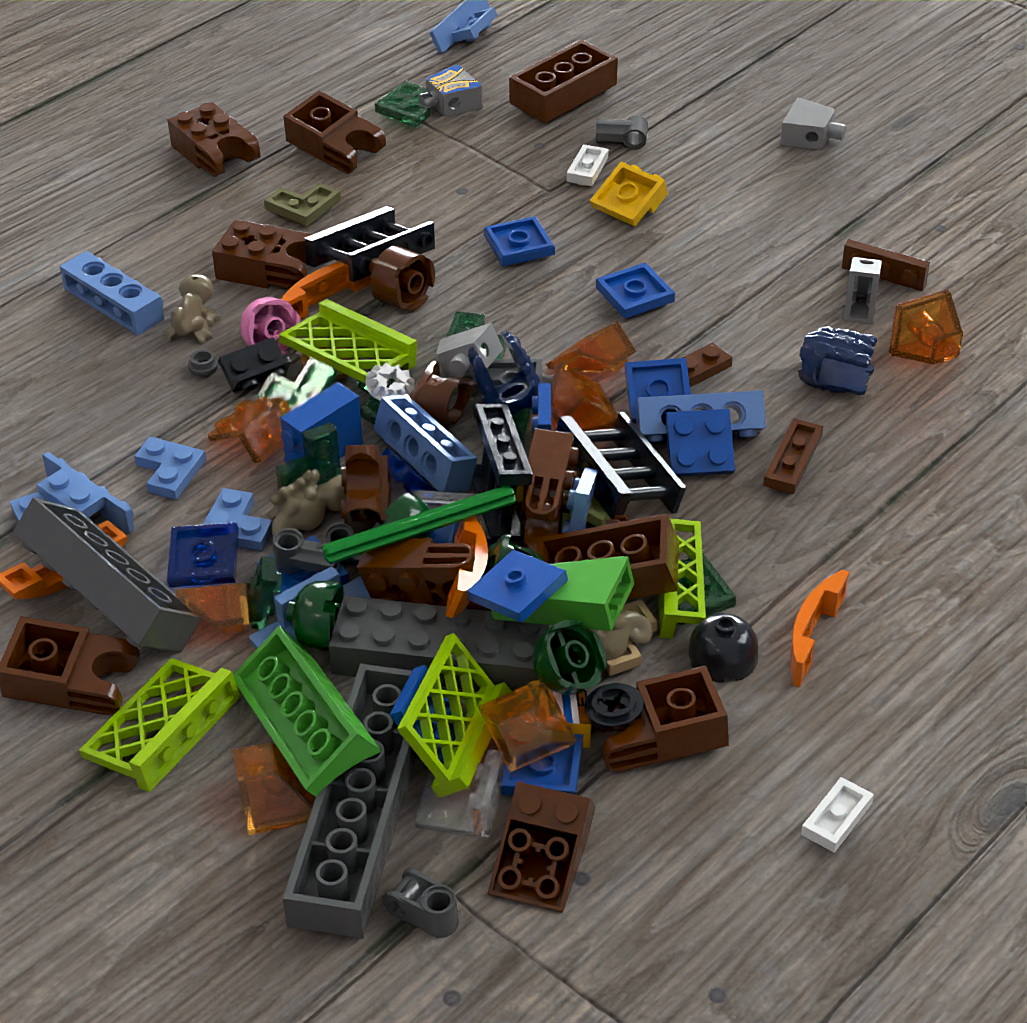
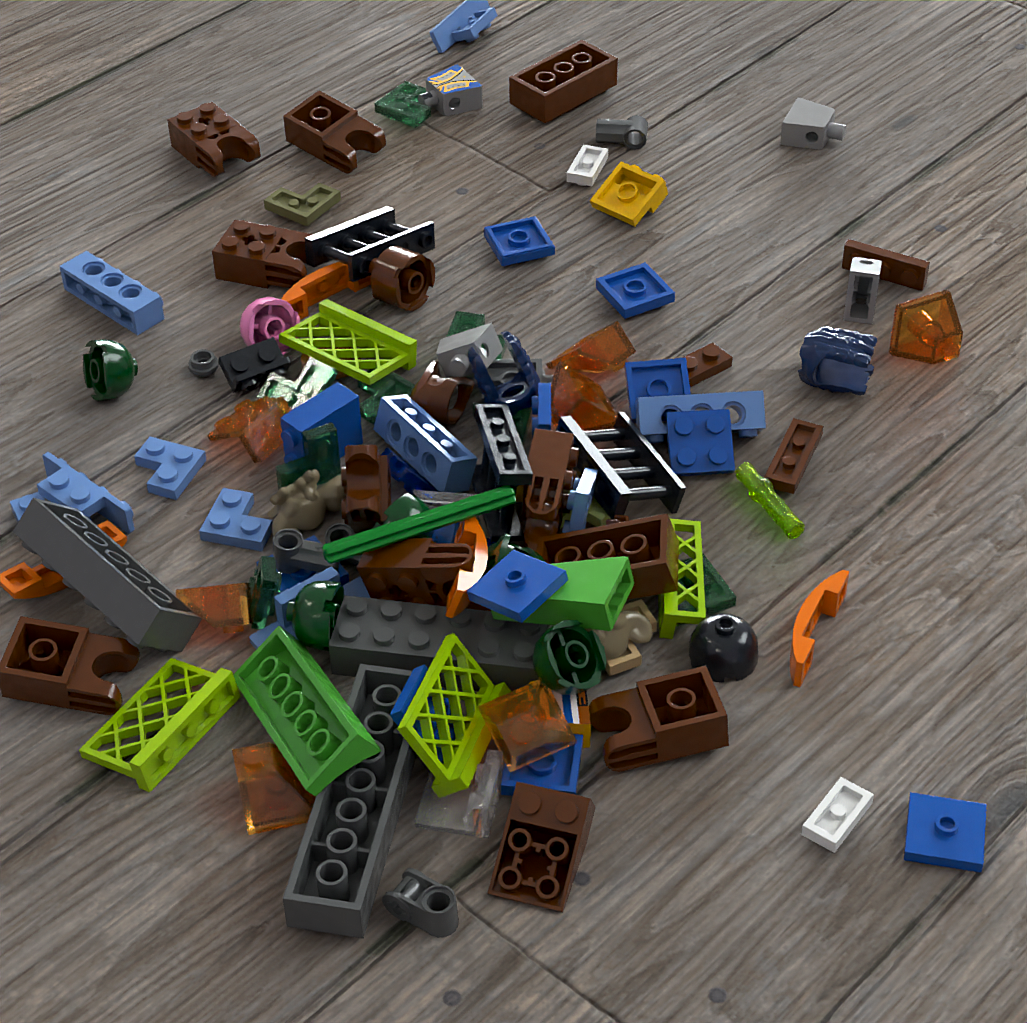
dark tan animal [164,274,221,345] -> none
clear blue plate [167,522,239,588] -> none
white gear [366,362,415,401] -> none
black gear [585,683,644,731] -> none
none -> dark green cylinder [83,339,138,401]
none -> clear neon green pin [735,462,805,539]
none -> blue plate [904,792,987,872]

